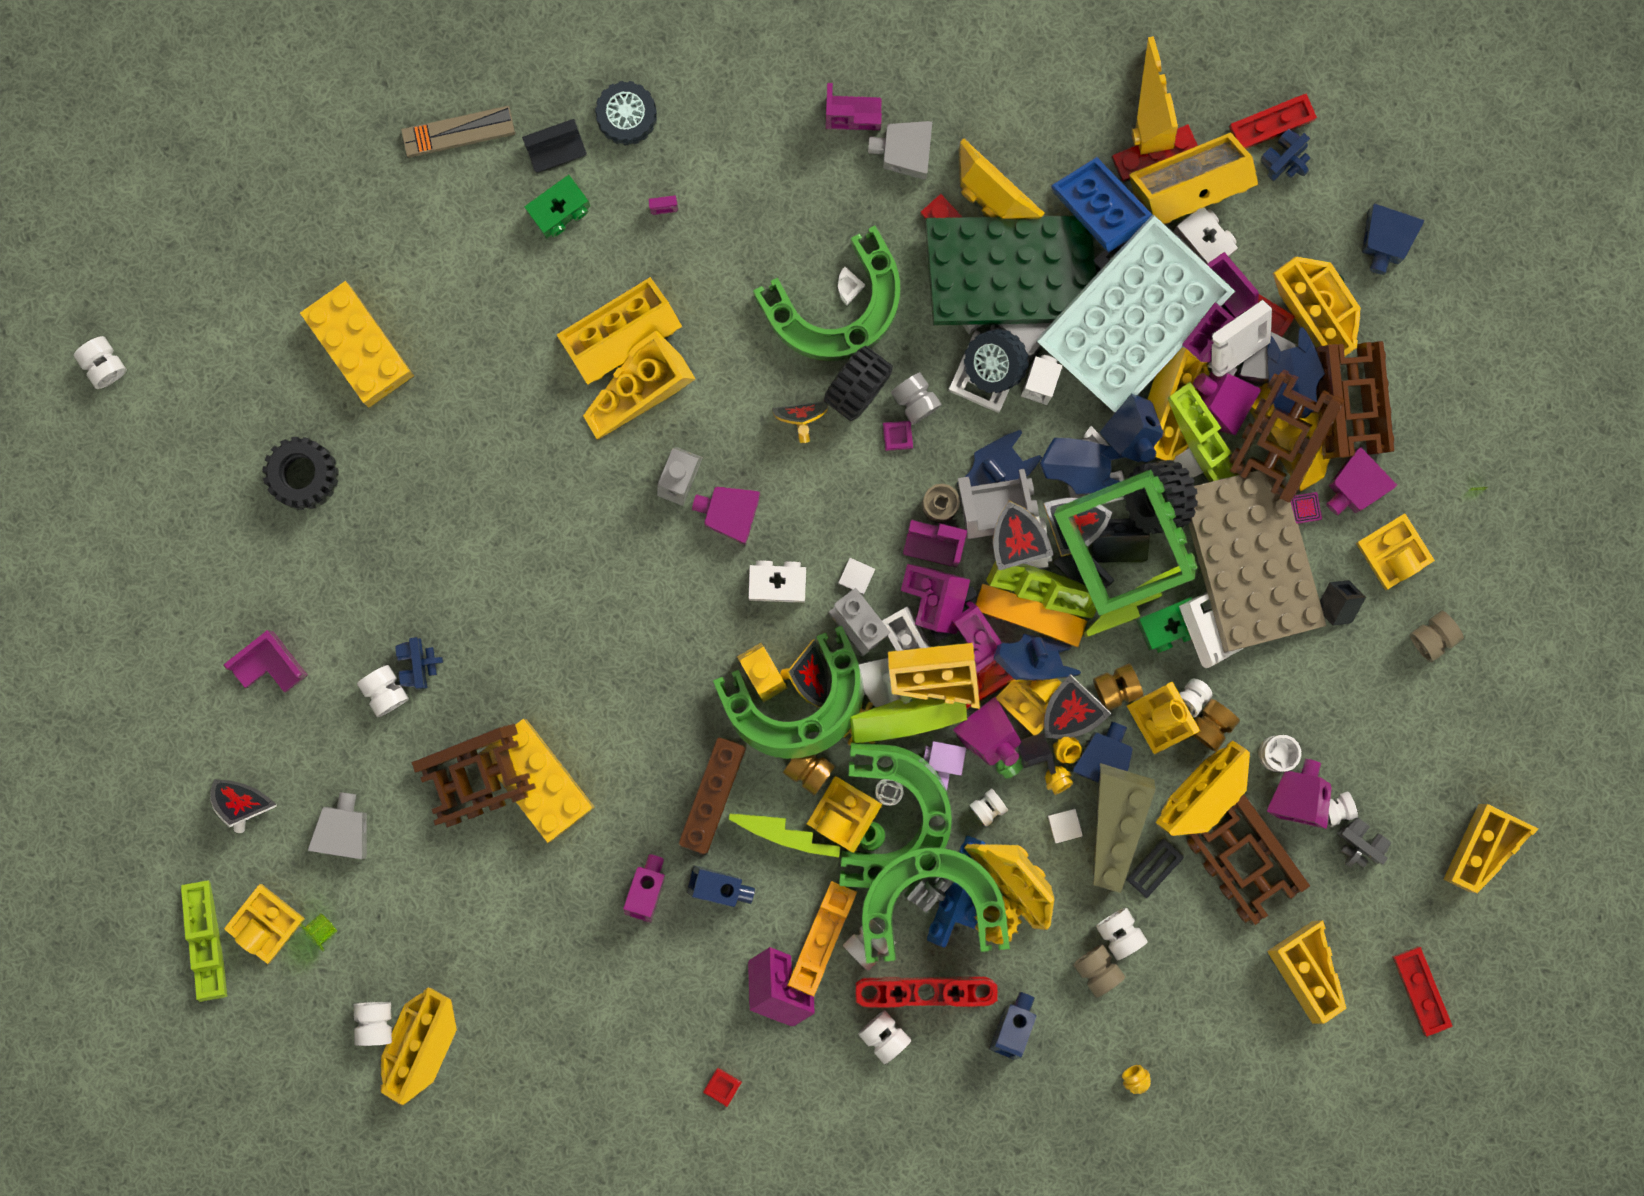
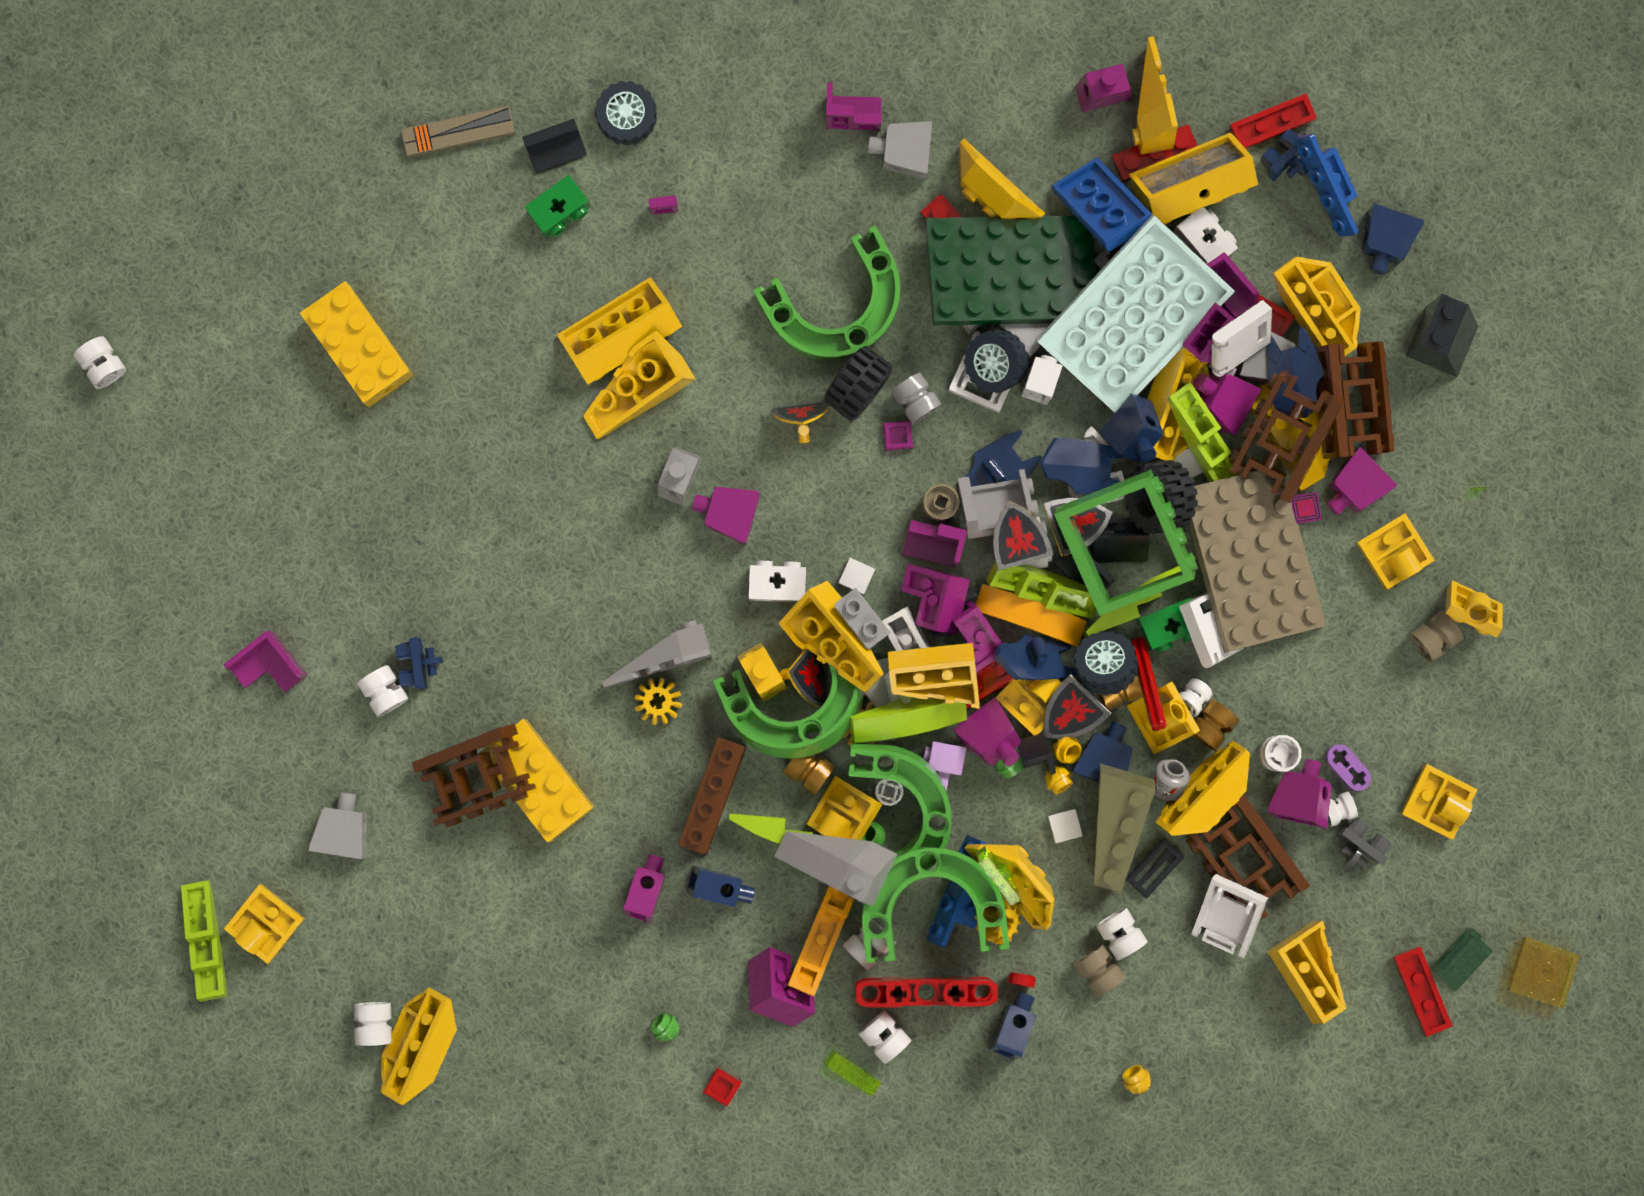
shield [210,779,277,833] -> none
black tyre [262,437,339,510] -> none
clear neon green piece [298,913,337,952] -> none
white tile [838,267,865,306] -> none
dark grey hips [904,861,954,912] -> none
white wheel [969,788,1008,827] -> none
black panel [1320,580,1366,626] -> none
yellow wedge [1443,804,1538,893] -> none
none -> light grey wedge [602,620,713,688]
none -> yellow gear [634,678,682,725]
none -> bright green plate [650,1012,679,1042]
none -> light grey wedge [774,831,898,906]
none -> yellow wedge [778,581,884,692]
none -> clear neon green piece [824,1050,882,1097]
none -> clear neon green plate [977,846,1021,905]
none -> red tile [1007,972,1036,988]
none -> black wheel [1074,631,1138,695]
none -> magenta torso [1075,64,1132,113]
none -> red axle [1131,637,1167,732]
none -> light grey head [1150,759,1190,801]
none -> white container [1191,874,1268,959]
none -> blue bracket [1294,134,1359,237]
none -> medium lavender beam [1325,744,1371,791]
none -> yellow plate [1400,764,1477,840]
none -> black slope [1406,293,1479,377]
none -> clear green panel [1430,927,1492,991]
none -> yellow plate [1445,580,1503,638]
none -> clear yellow plate [1507,936,1580,1009]

